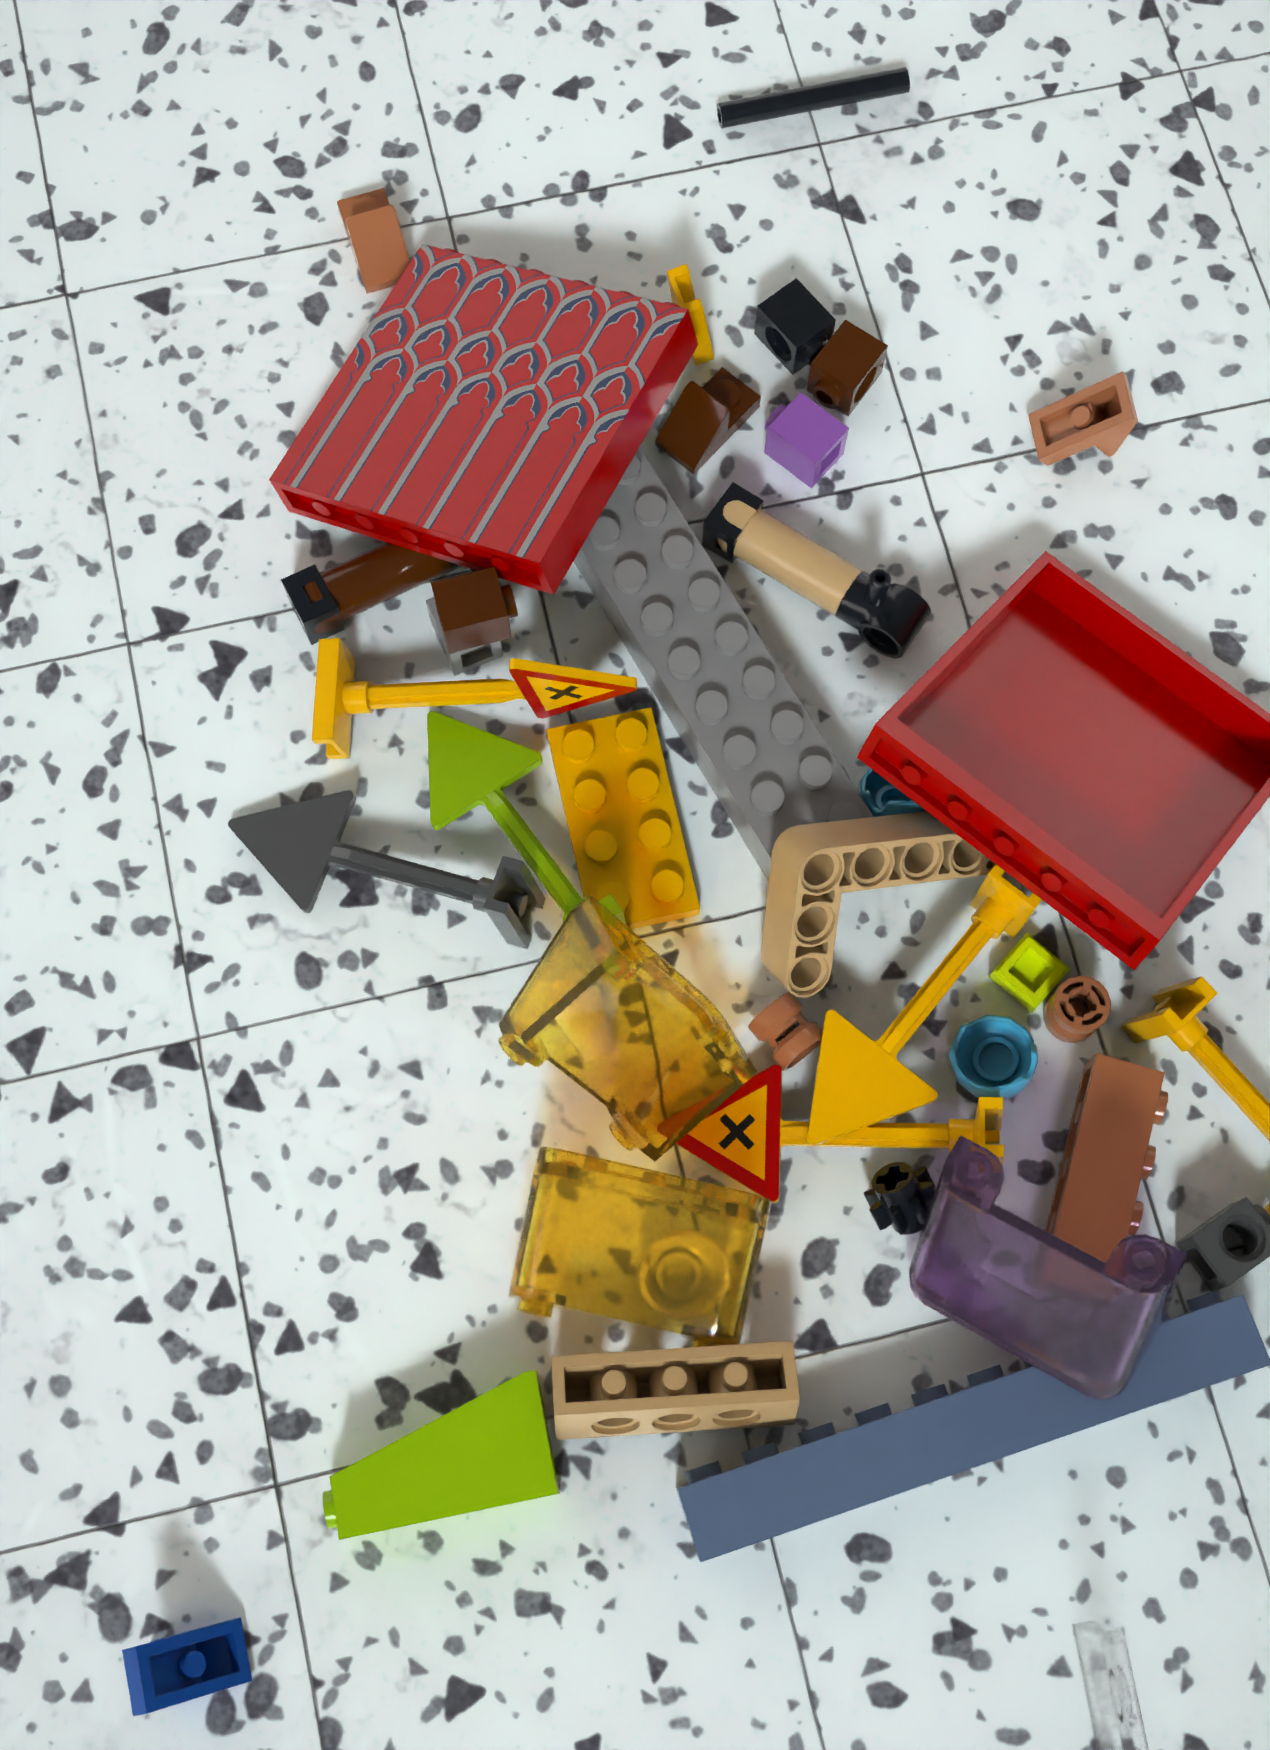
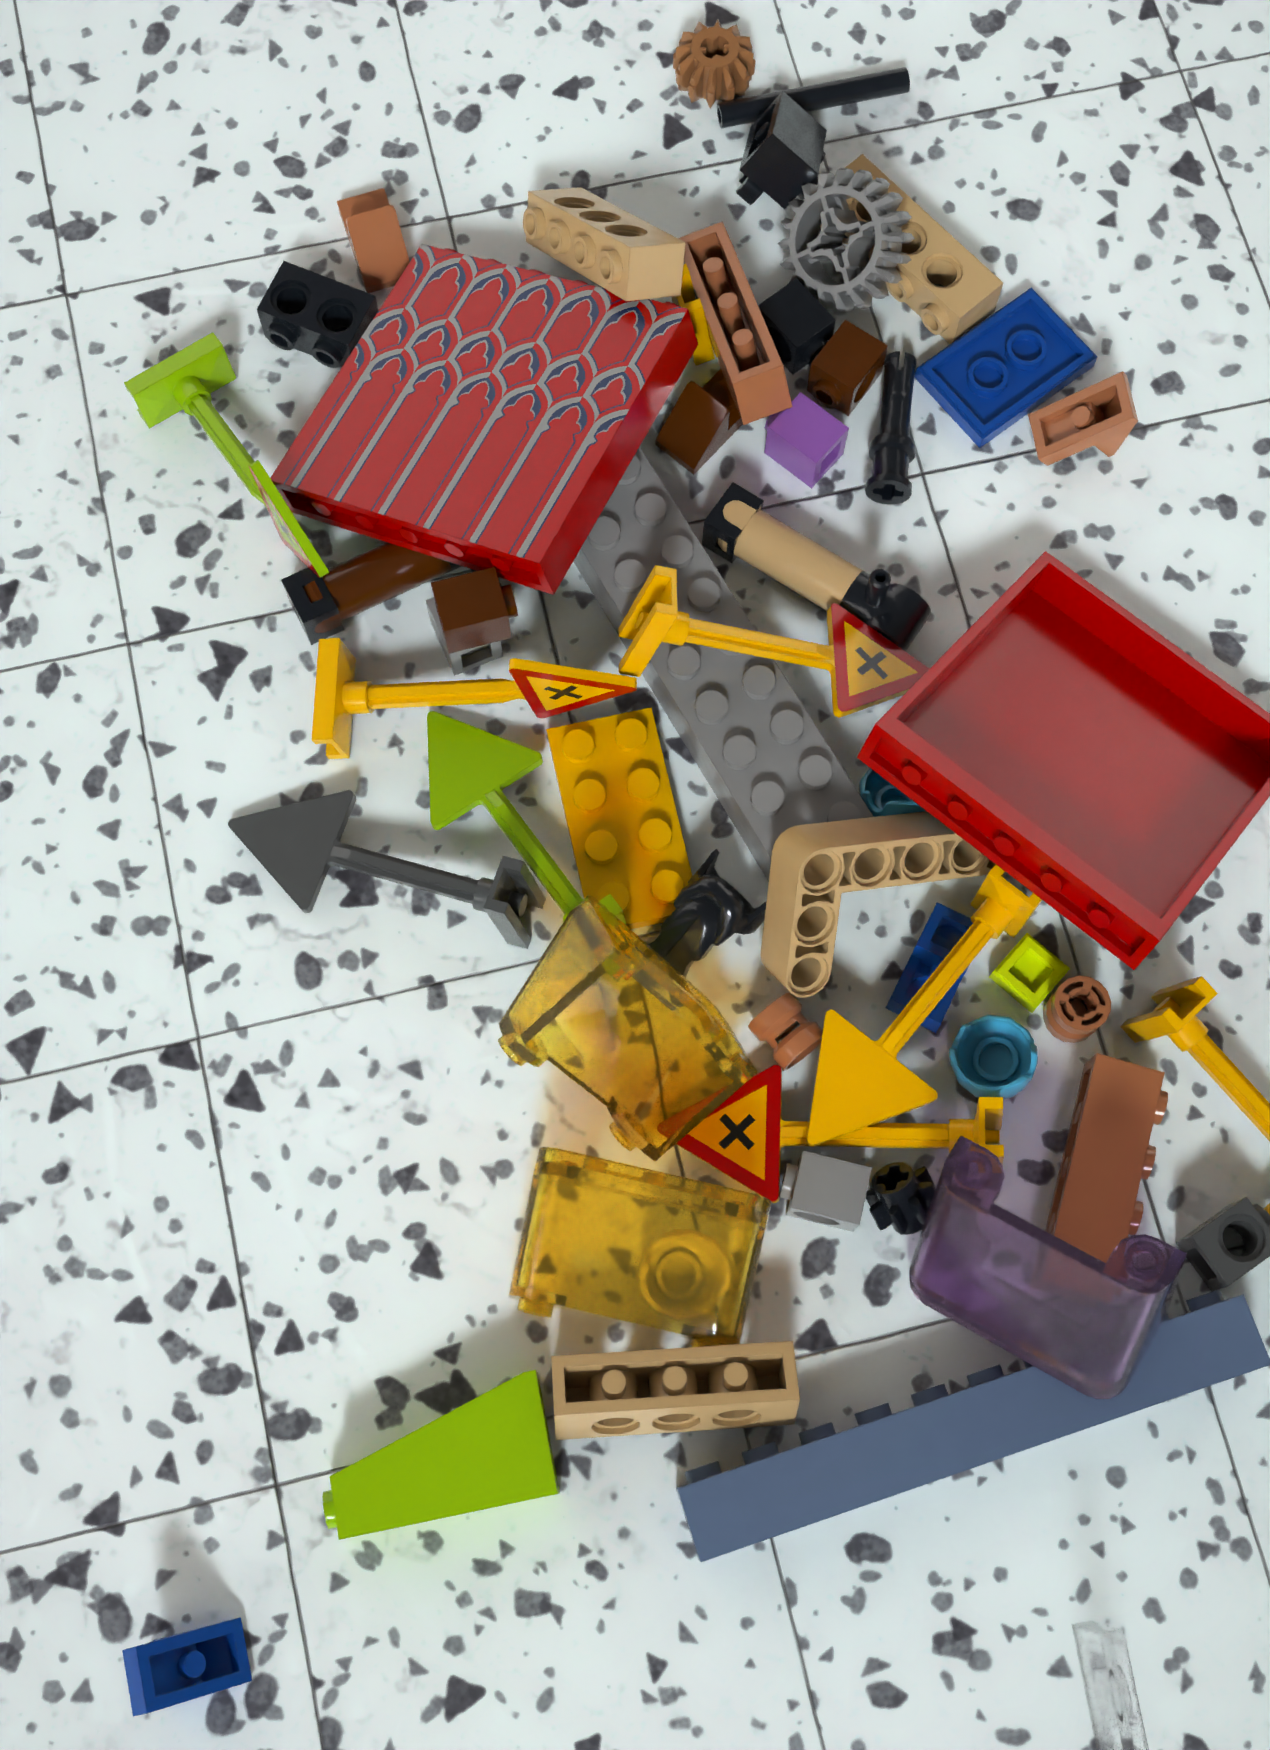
none -> lime piece [124,332,329,578]
none -> black brick [257,261,379,368]
none -> tan brick [523,187,685,301]
none -> yellow piece [618,565,930,718]
none -> black hair [639,849,766,989]
none -> medium nougat gear [673,19,756,109]
none -> nougat brick [678,221,793,425]
none -> black brick [736,91,827,209]
none -> light grey gear [777,168,915,312]
none -> light grey brick [779,1151,872,1232]
none -> tan brick [820,154,1003,344]
none -> black pin [865,351,917,505]
none -> blue slope [885,902,973,1033]
none -> blue tile [914,288,1098,448]

